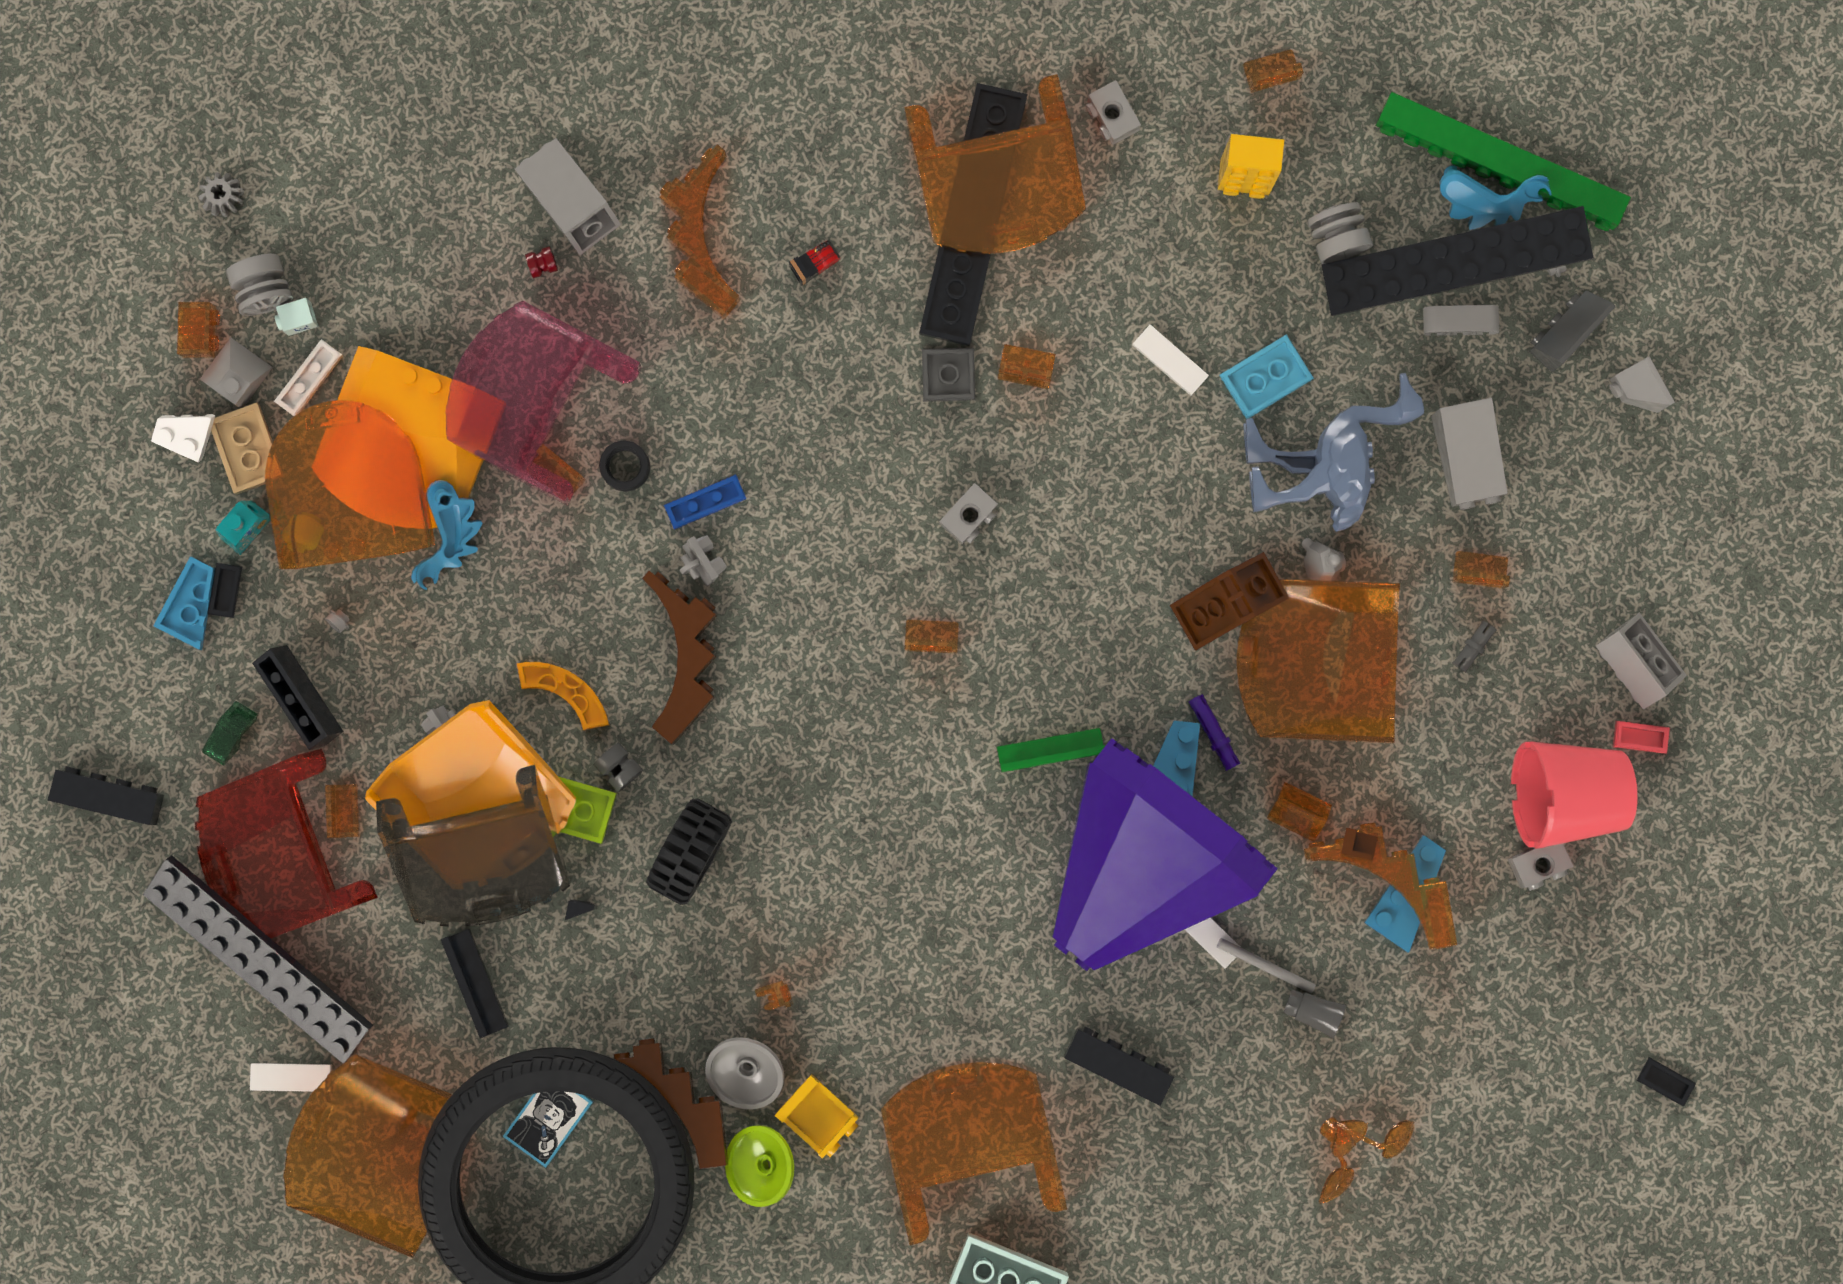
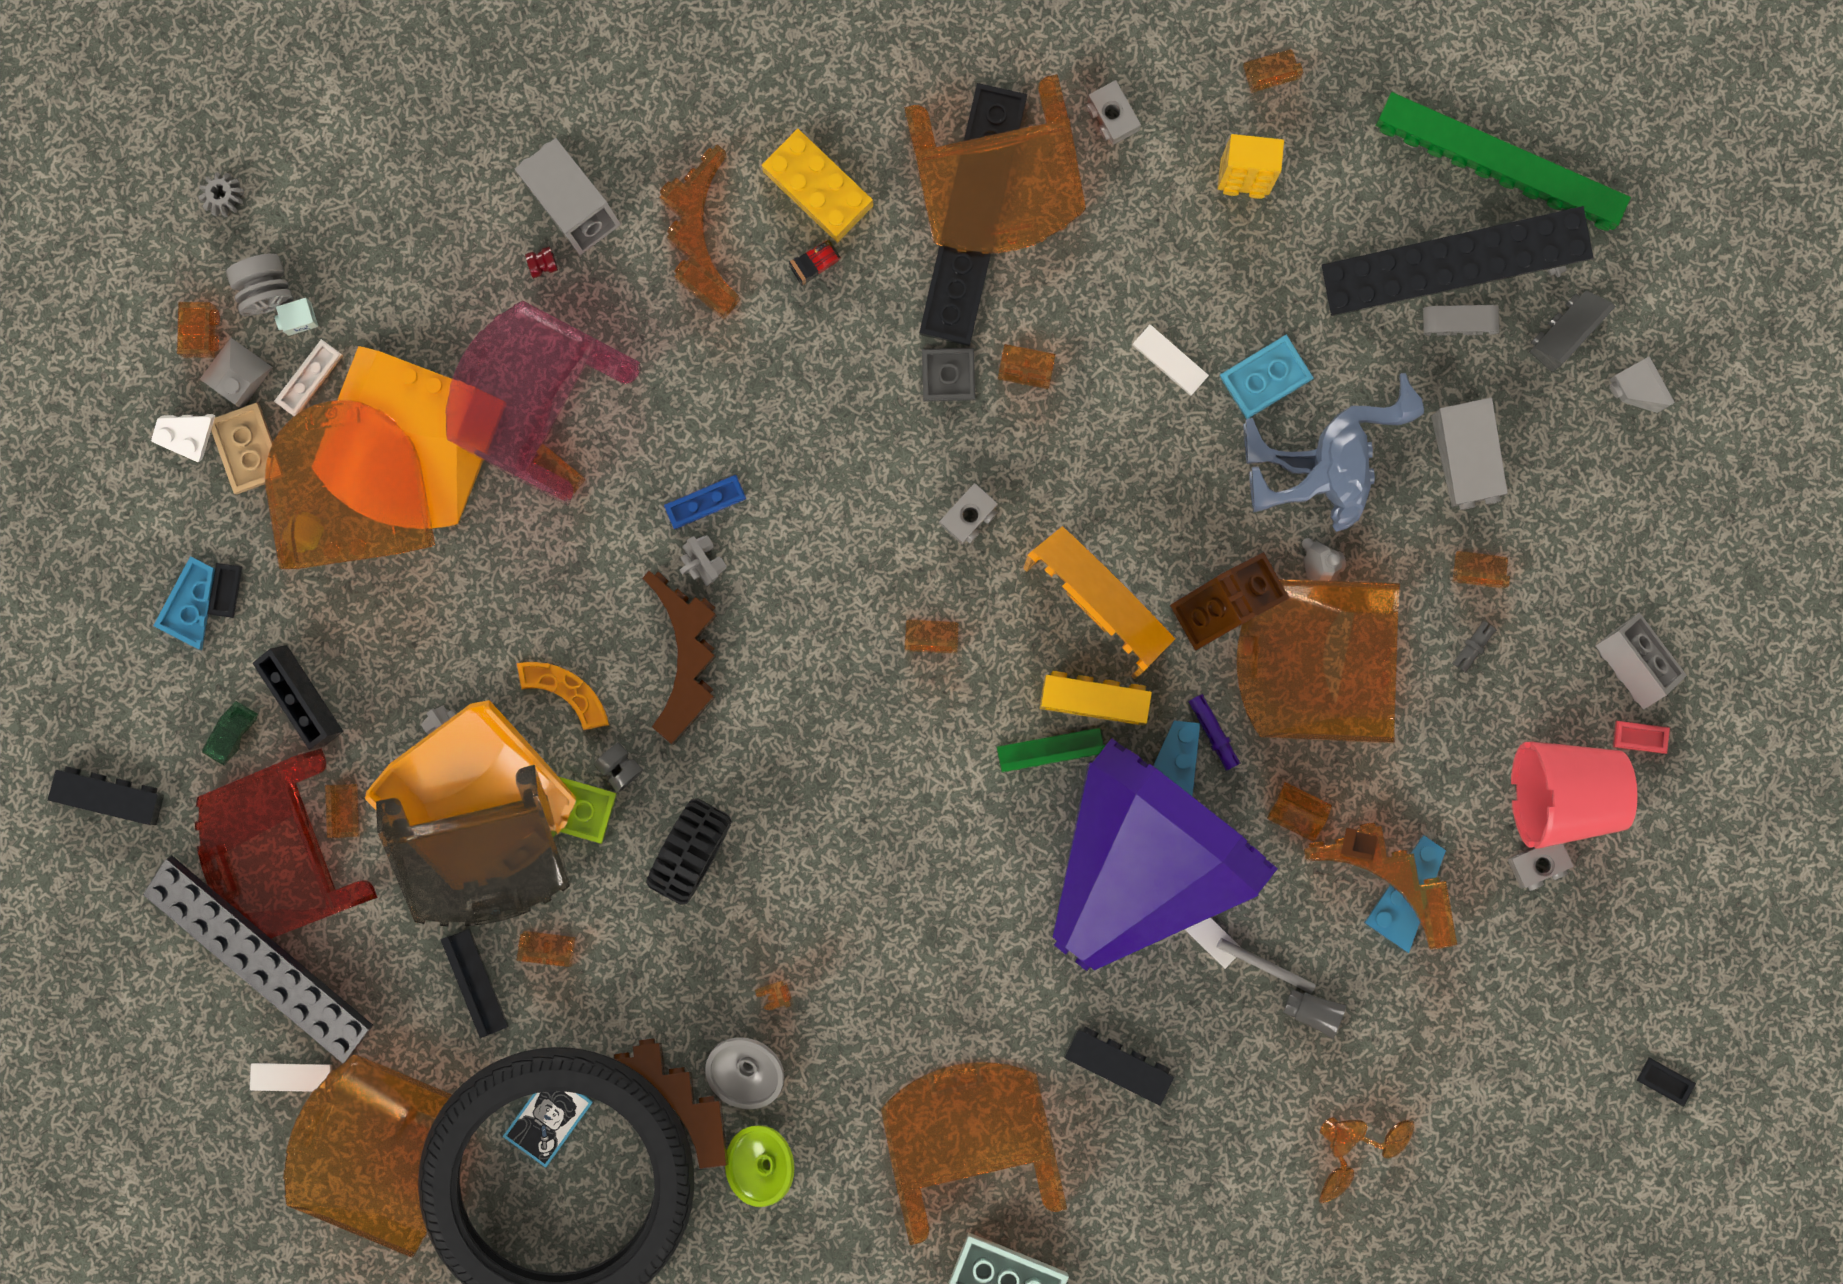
teal torso [216,501,272,555] -> none
light grey plate [325,609,350,633] -> none
dark azure animal [411,480,483,590] -> none
black slope [565,899,597,920] -> none
black tyre [599,440,651,492] -> none
yellow panel [775,1074,859,1159] -> none
light grey wheel [1307,202,1373,264] -> none
dark azure animal [1440,165,1551,230] -> none
none -> clear orange hinge [516,931,576,967]
none -> yellow brick [761,128,873,243]
none -> light orange windscreen [1023,526,1175,679]
none -> yellow brick [1039,671,1152,726]

